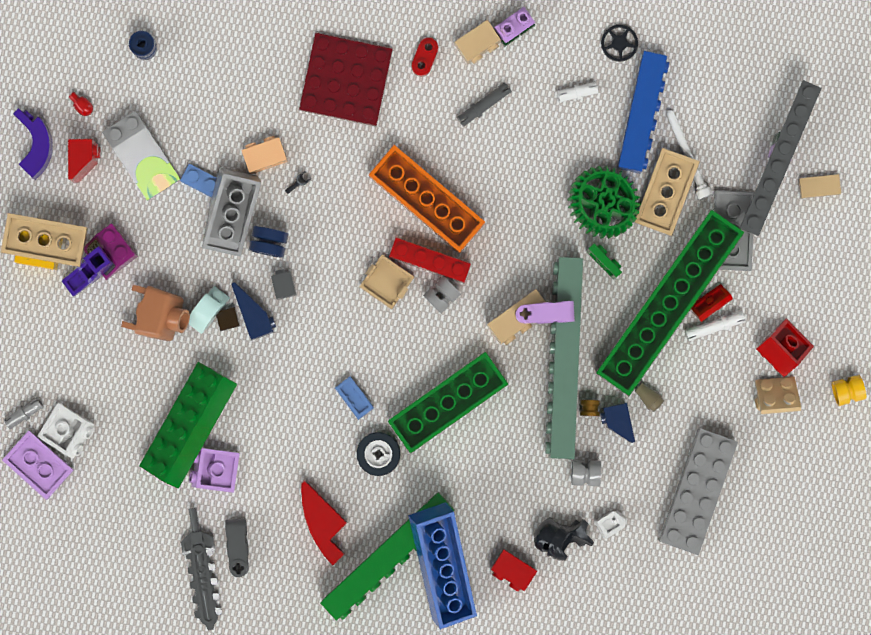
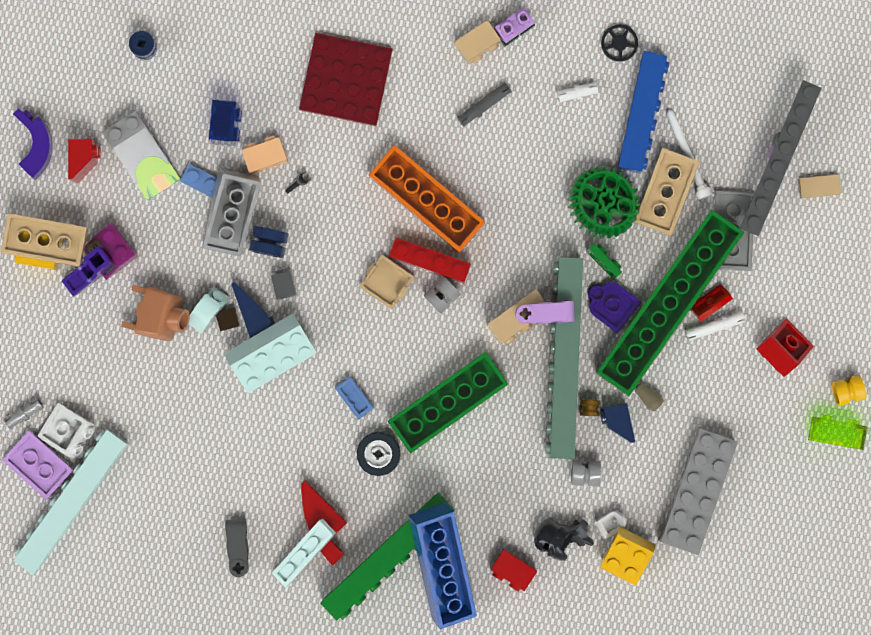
red cylinder [69,92,93,116] -> none
green brick [139,362,237,489] -> none
dark grey bar [181,508,222,630] -> none
lavender plate [189,448,240,493] -> none
red plate [412,38,438,77] -> none
tan piece [754,376,801,414] -> none
none -> light aqua brick [14,430,129,575]
none -> clear blue brick [208,100,243,146]
none -> light aqua brick [224,314,317,393]
none -> light aqua plate [272,519,336,588]
none -> dark purple plate [588,282,641,334]
none -> yellow brick [600,526,656,586]
none -> clear neon green brick [808,414,867,450]

